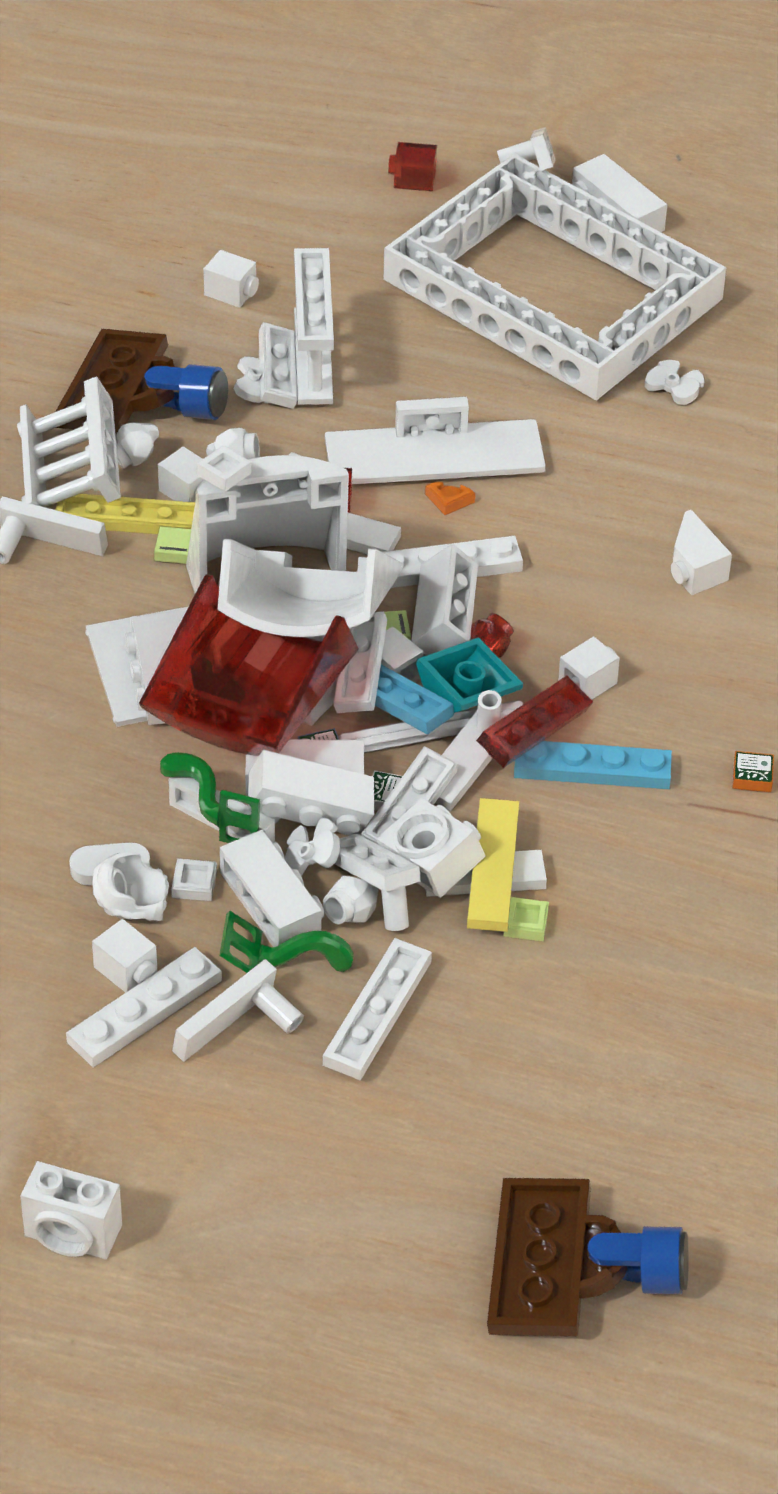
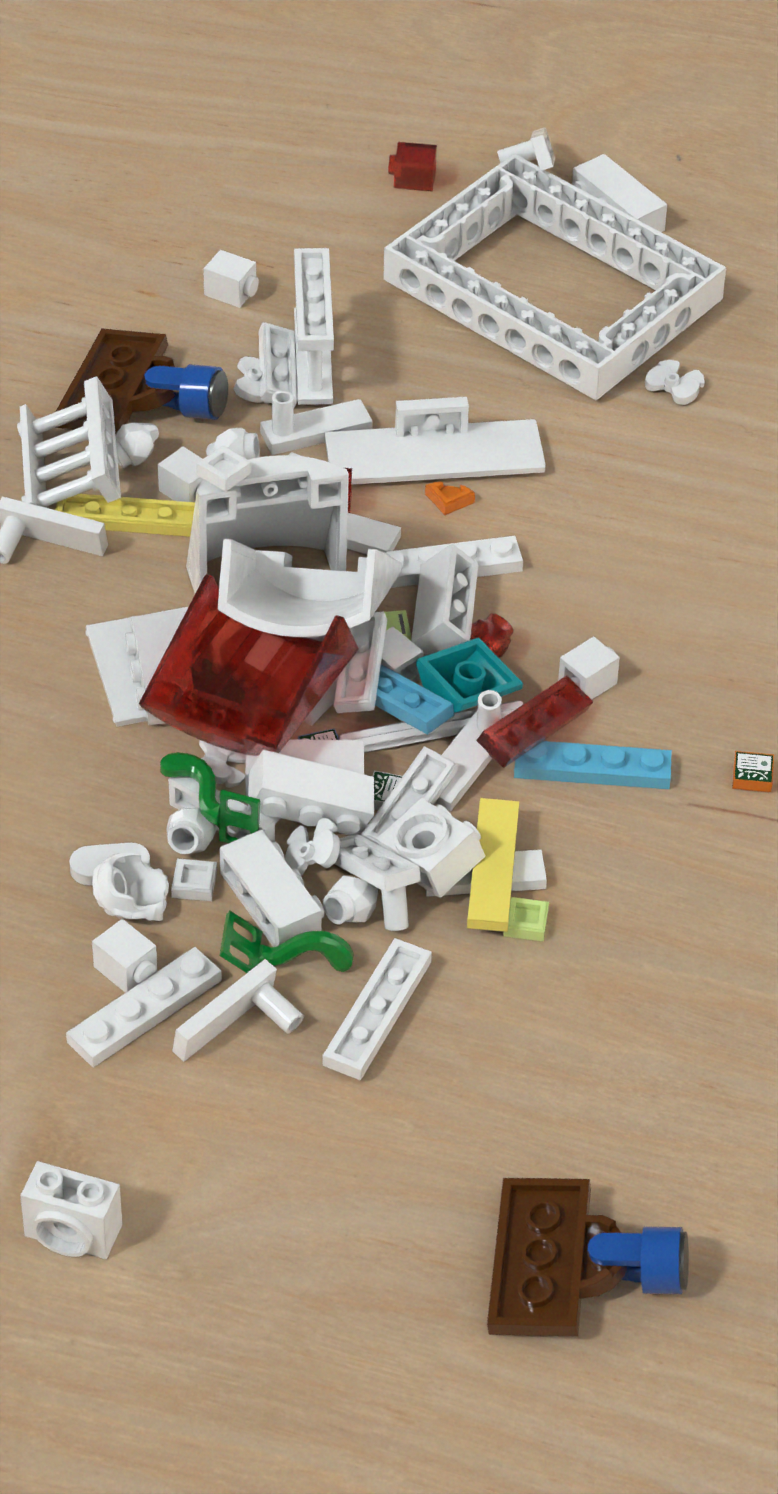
yellowish green tile [154,526,191,564] -> none
white slope [671,510,732,596] -> none
none -> white rock [166,808,217,854]
none -> white piece [199,731,246,788]
none -> white piece [260,390,373,455]

